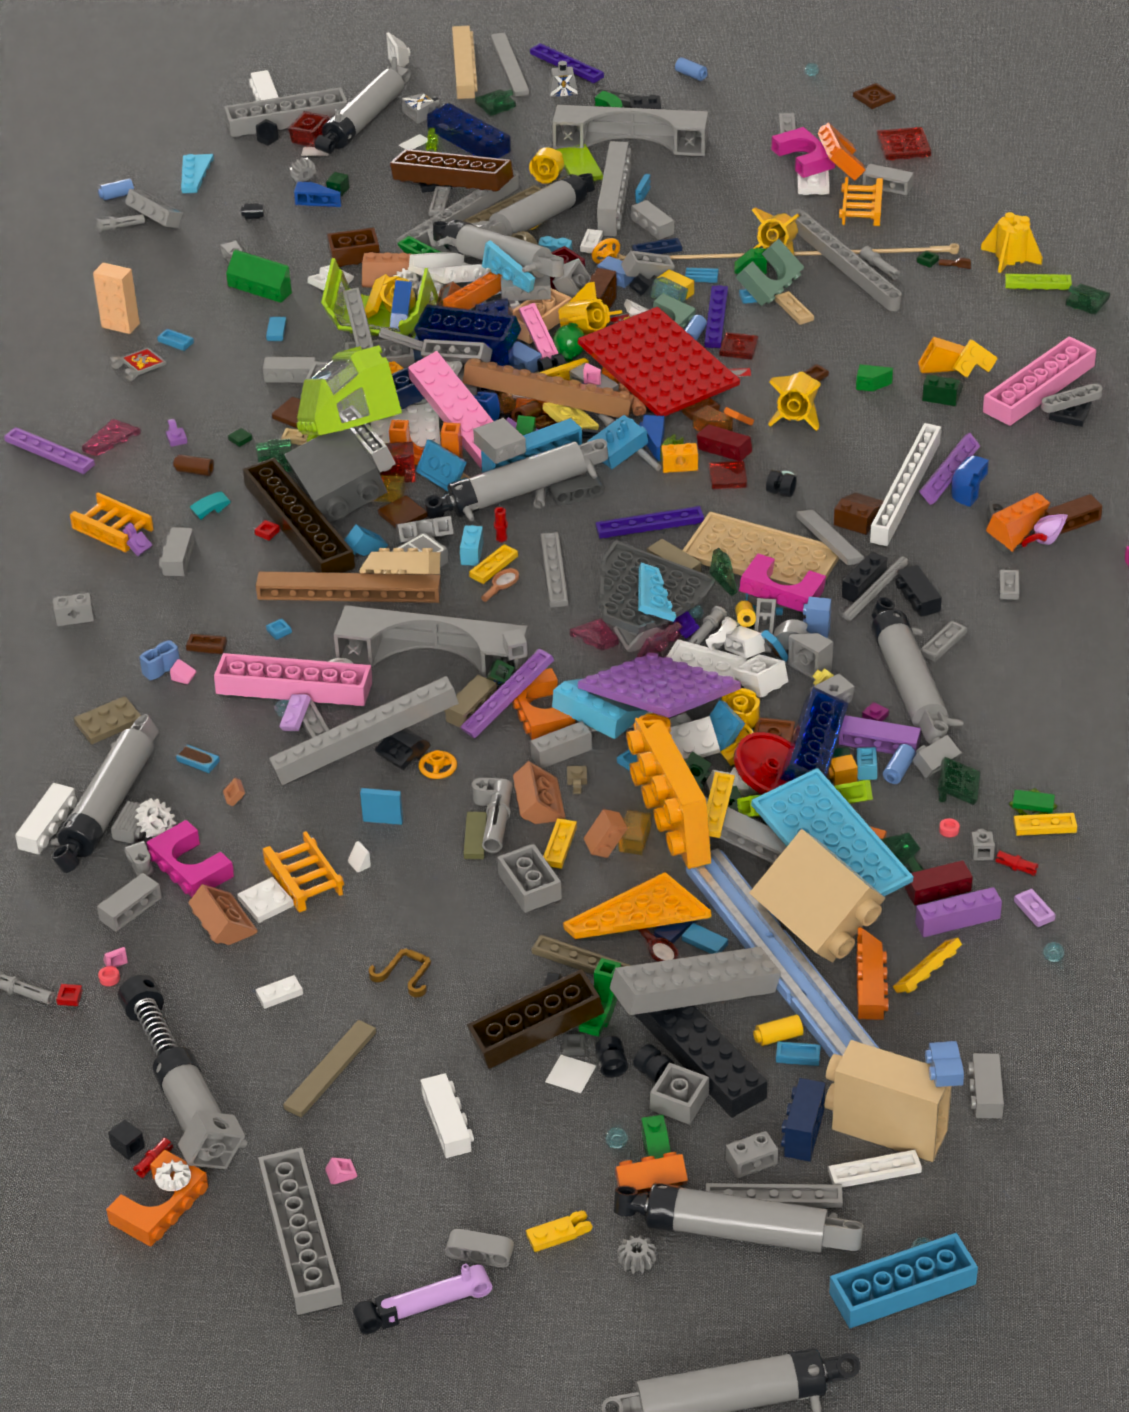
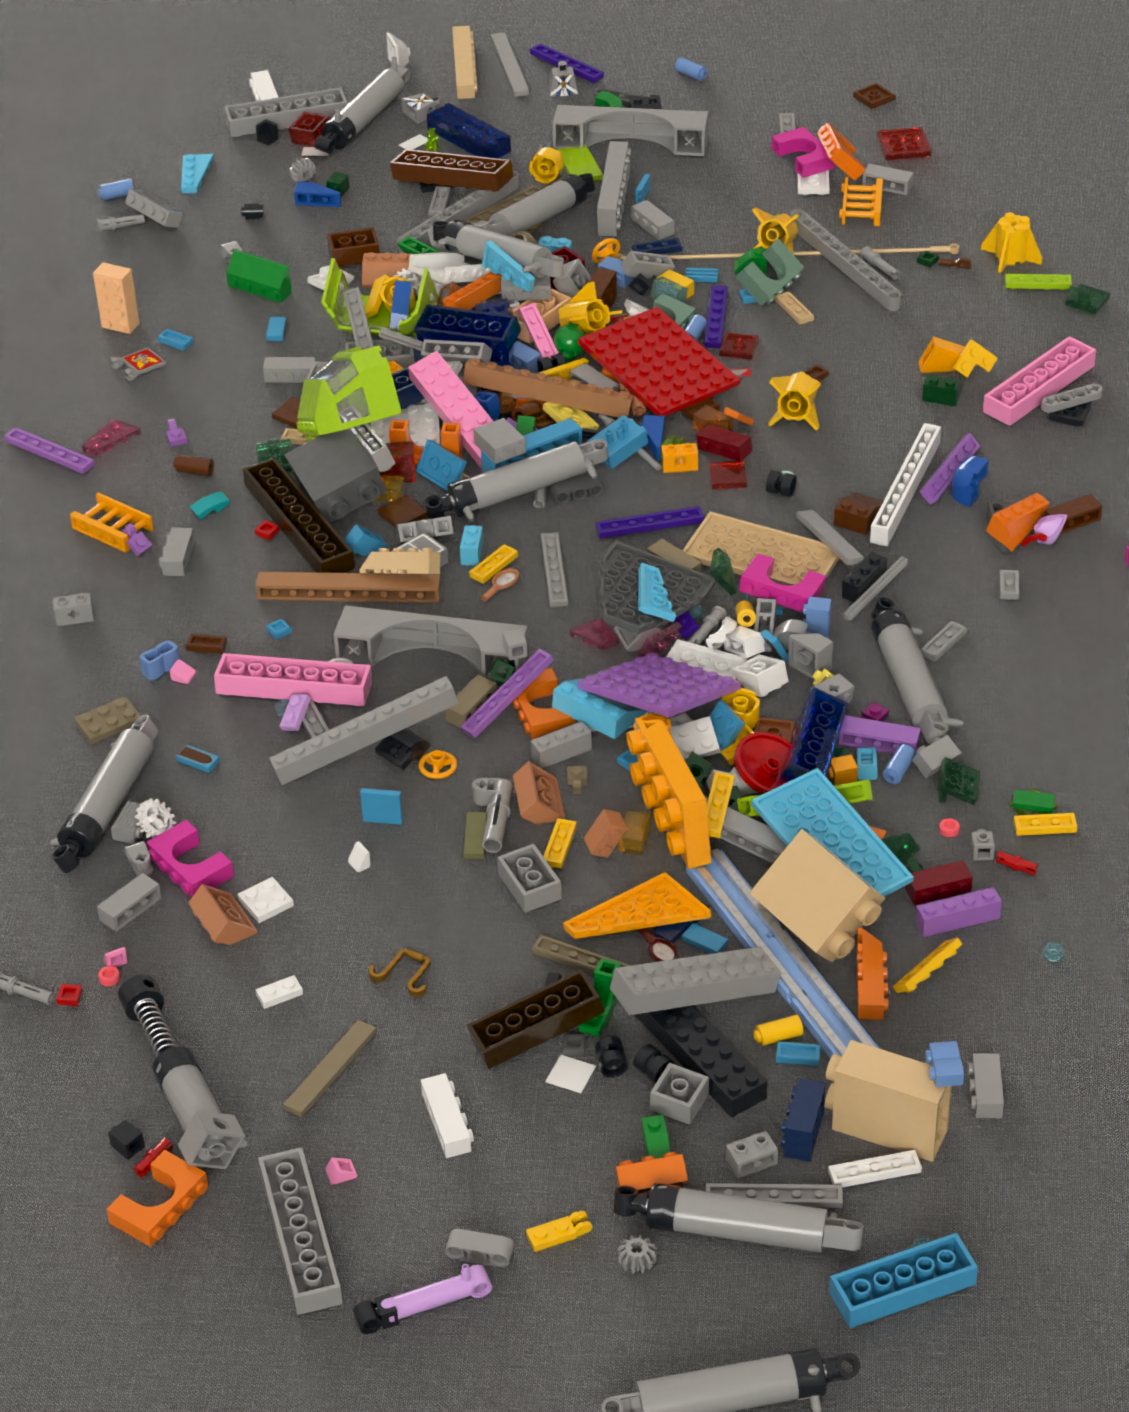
white brick [15,783,77,854] -> none
white gear [154,1160,191,1191] -> none
nougat plate [223,778,245,806] -> none
dark green tile [228,428,253,447] -> none
light orange fence [263,831,344,913] -> none
clear green plate [475,89,516,116] -> none
red pin [494,507,508,542] -> none
white plate [580,229,603,254] -> none
bright pink slope [583,363,601,385] -> none
clear light blue plate [606,1127,628,1149] -> none
clear light blue plate [804,63,819,76] -> none
green slope [856,364,893,392] -> none
black brick [895,565,942,617] -> none
lavender plate [1014,889,1056,928] -> none

